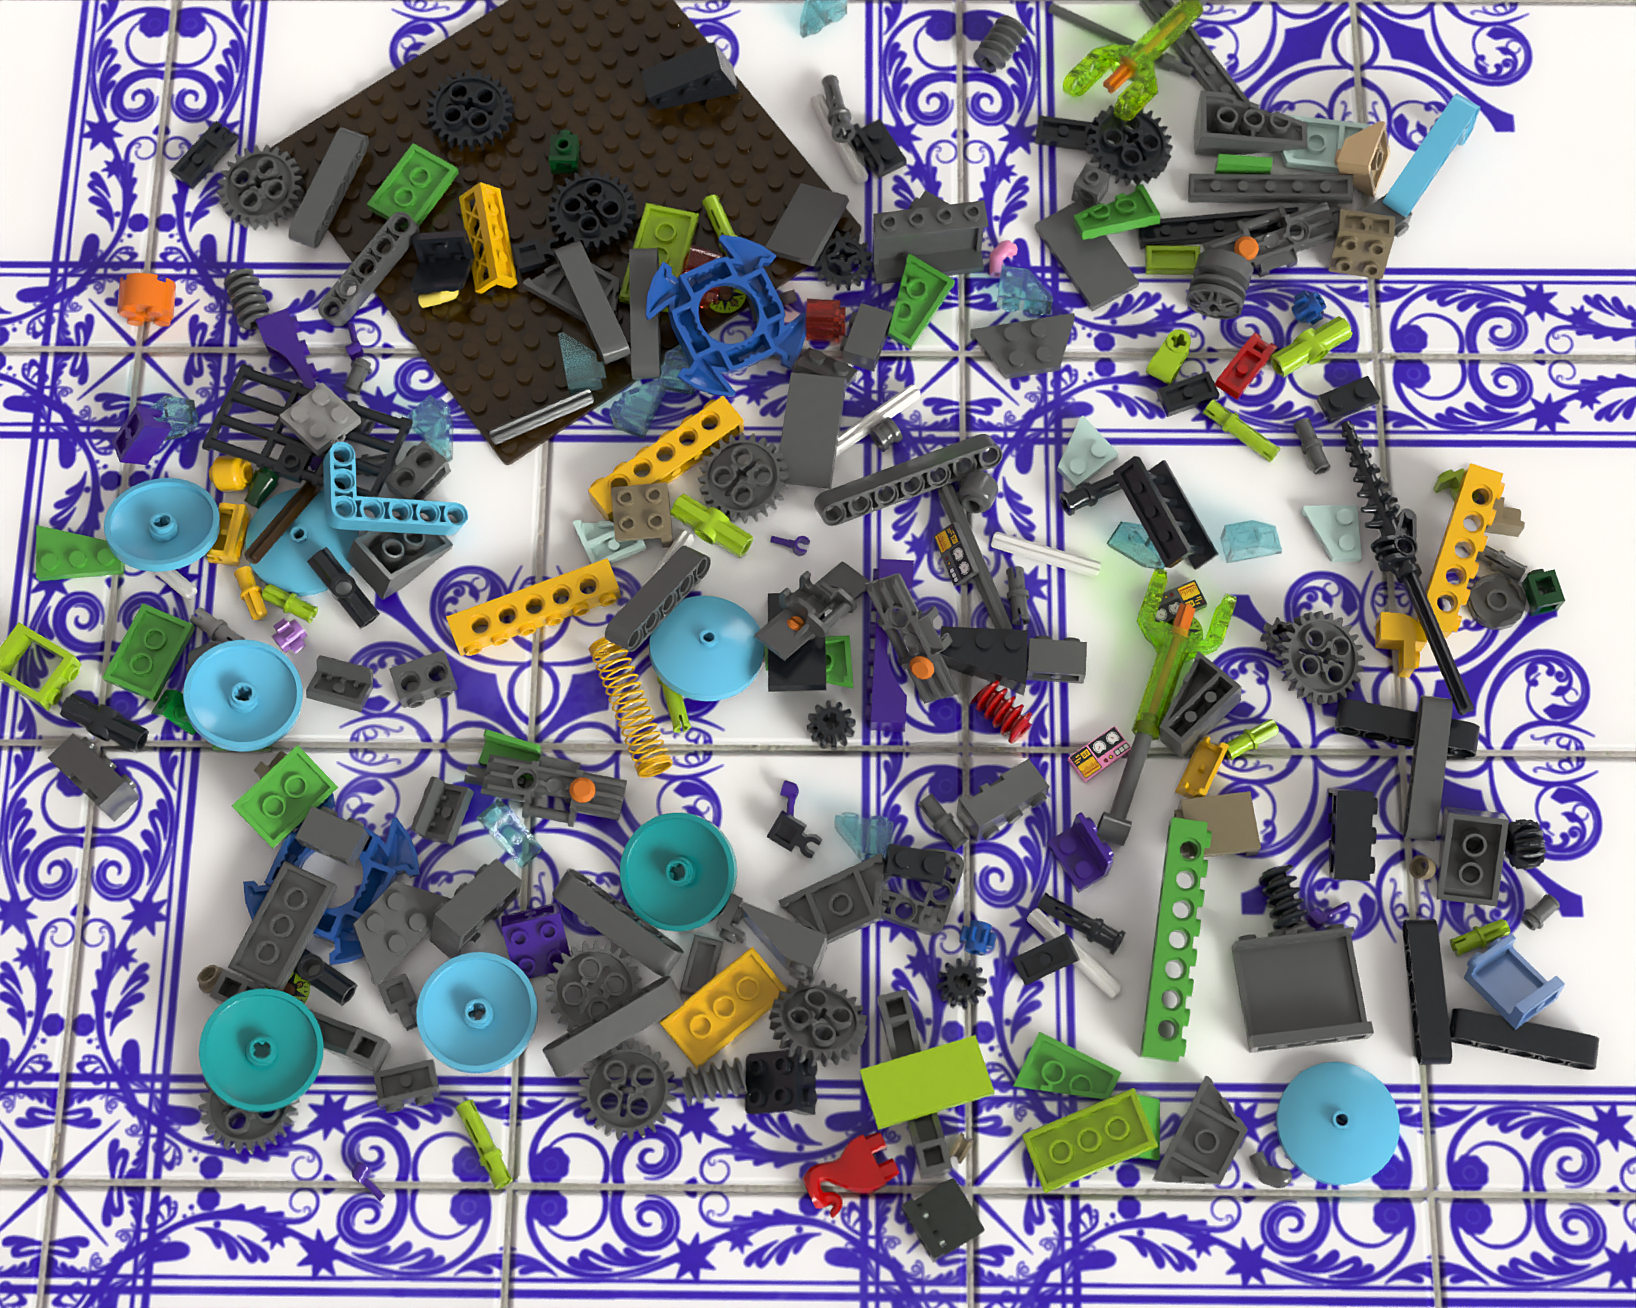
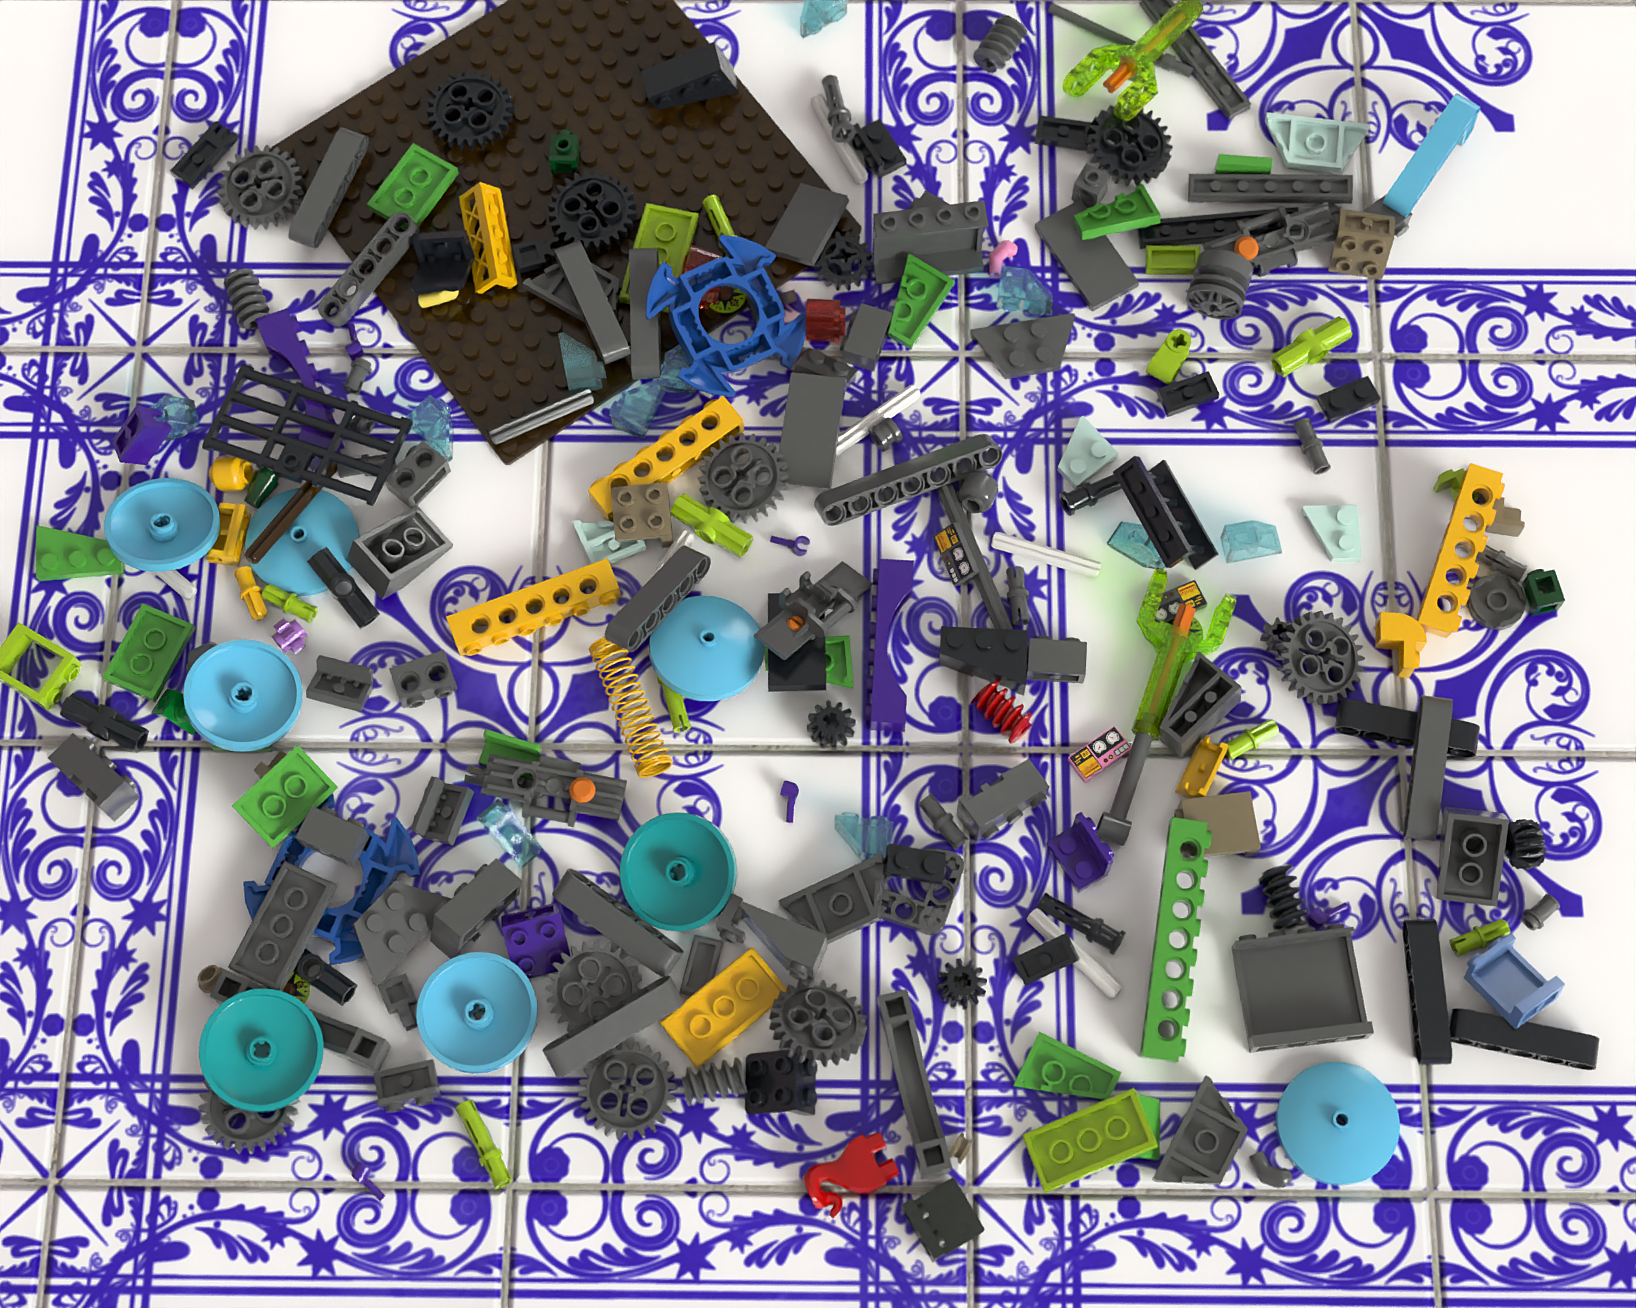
orange brick [117,273,176,327] -> none
light grey pin [190,608,245,643] -> none
light grey plate [279,382,361,456] -> none
medium azure beam [323,441,468,536] -> none
black plate [766,810,822,858] -> none
lime tile [860,1035,995,1130] -> none
dark grey piece [864,573,959,704] -> none
blue gear [959,920,997,956] -> none
dark grey wedge [1194,91,1308,156] -> none
lime pin [1203,399,1281,463] -> none
red plate [1214,332,1278,400] -> none
blue gear [1291,290,1326,325] -> none
black wedge [1328,788,1378,881] -> none
tan slope [1335,121,1391,197] -> none
black piece [1341,421,1474,715] -> none
dark tan hinge [1409,855,1436,880] -> none

